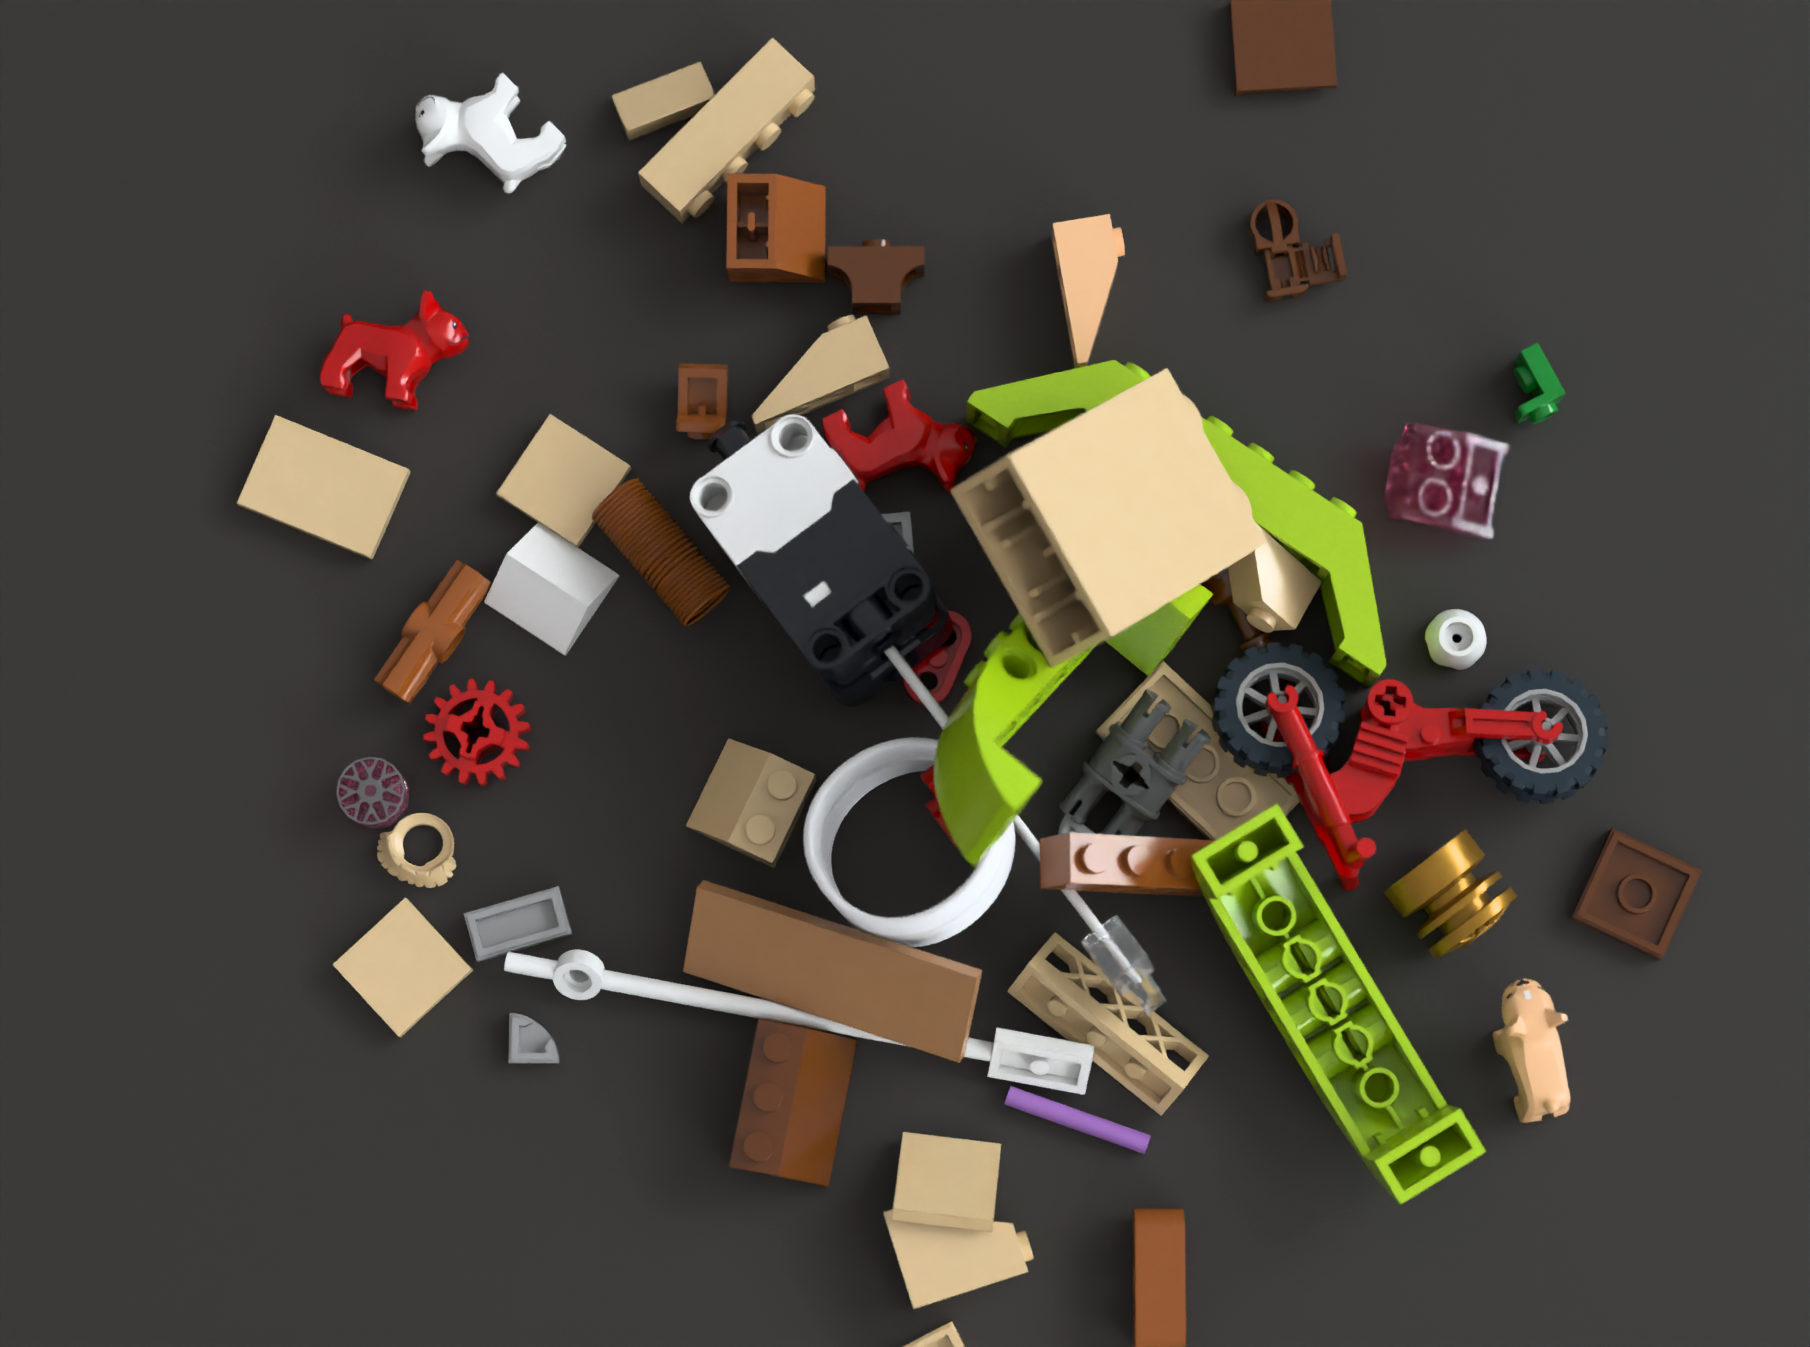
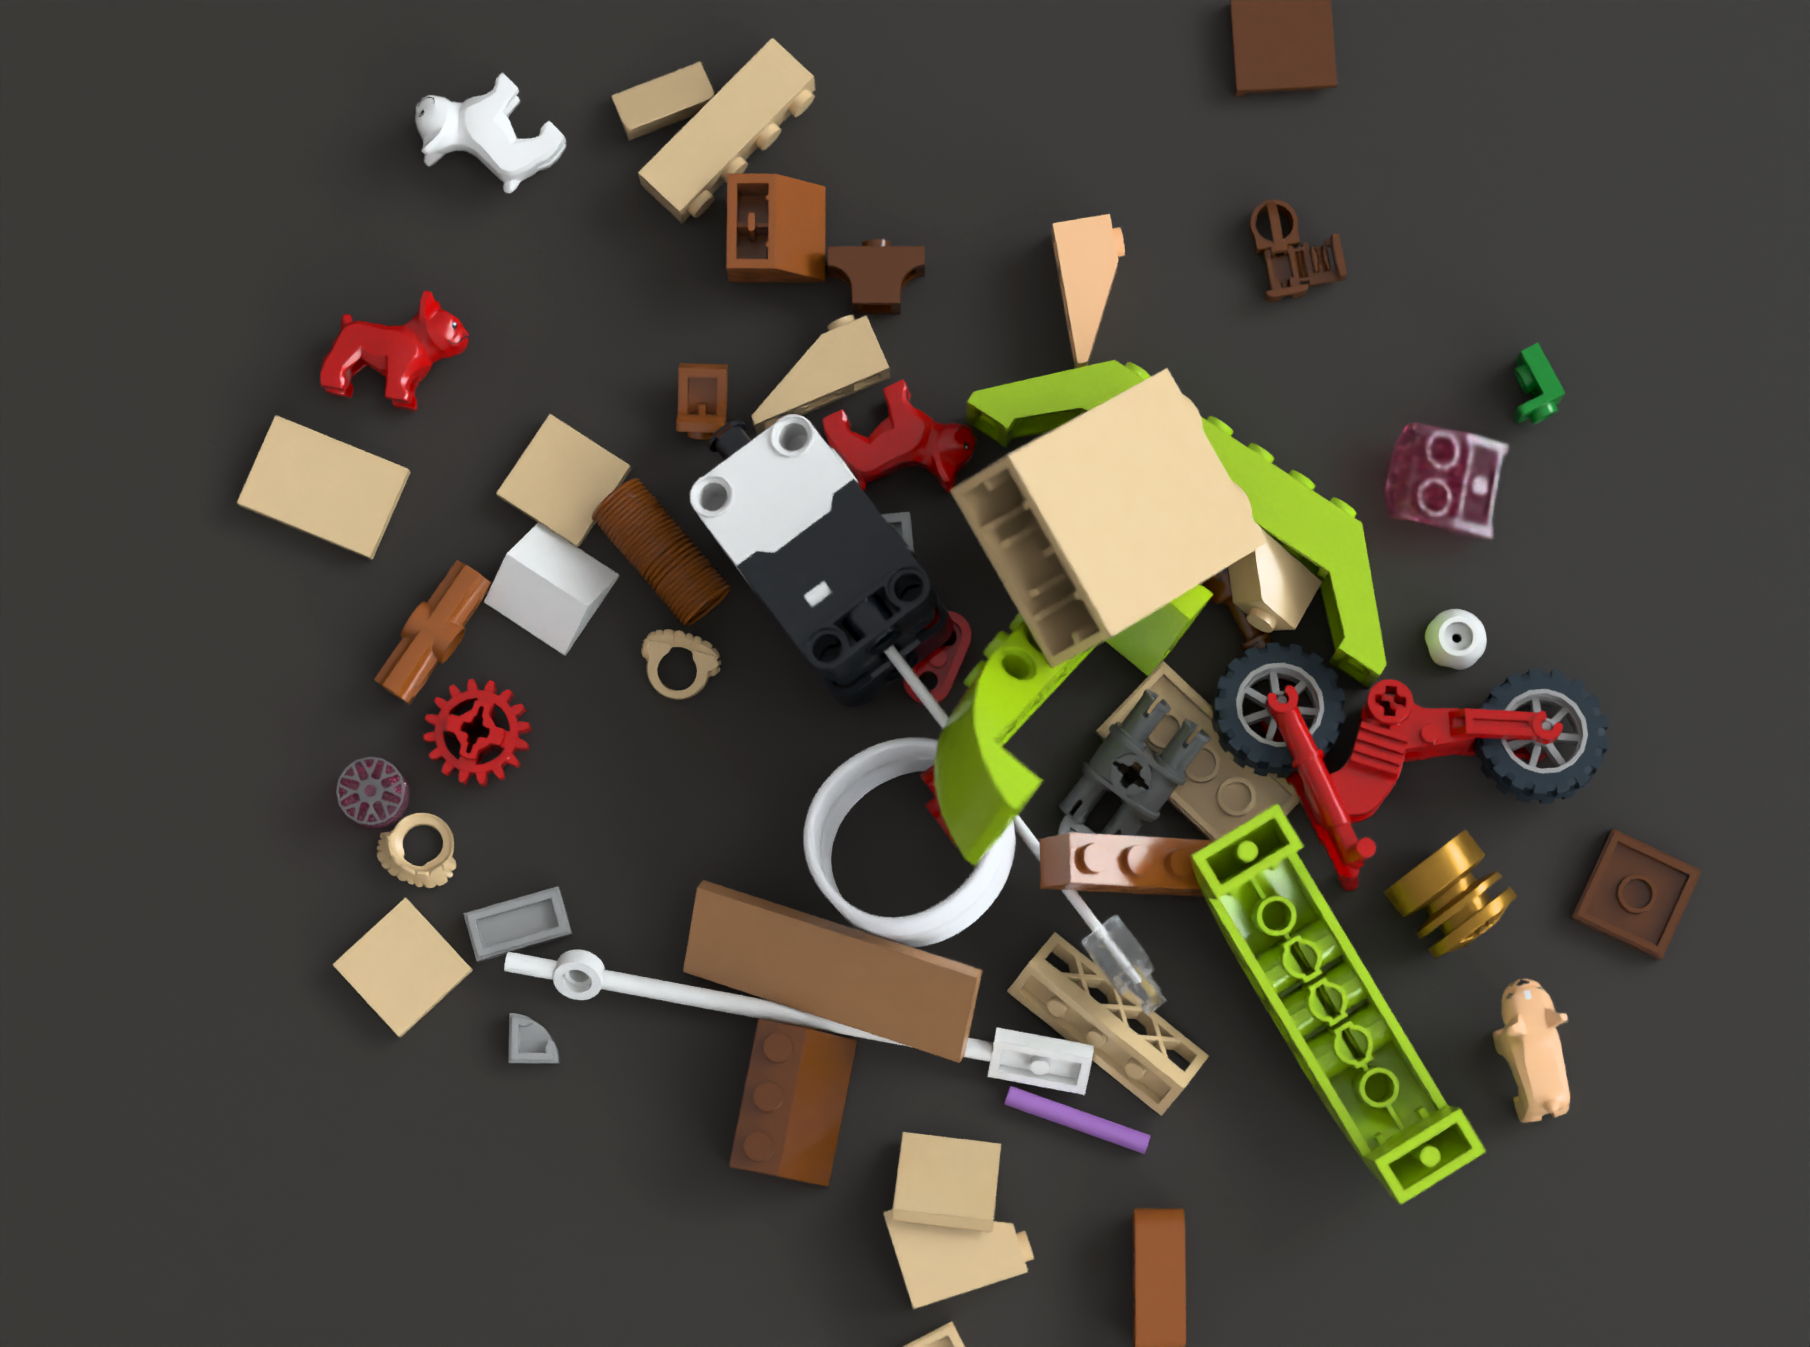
tan slope [686,738,816,869] -> none
none -> tan piece [641,629,721,700]

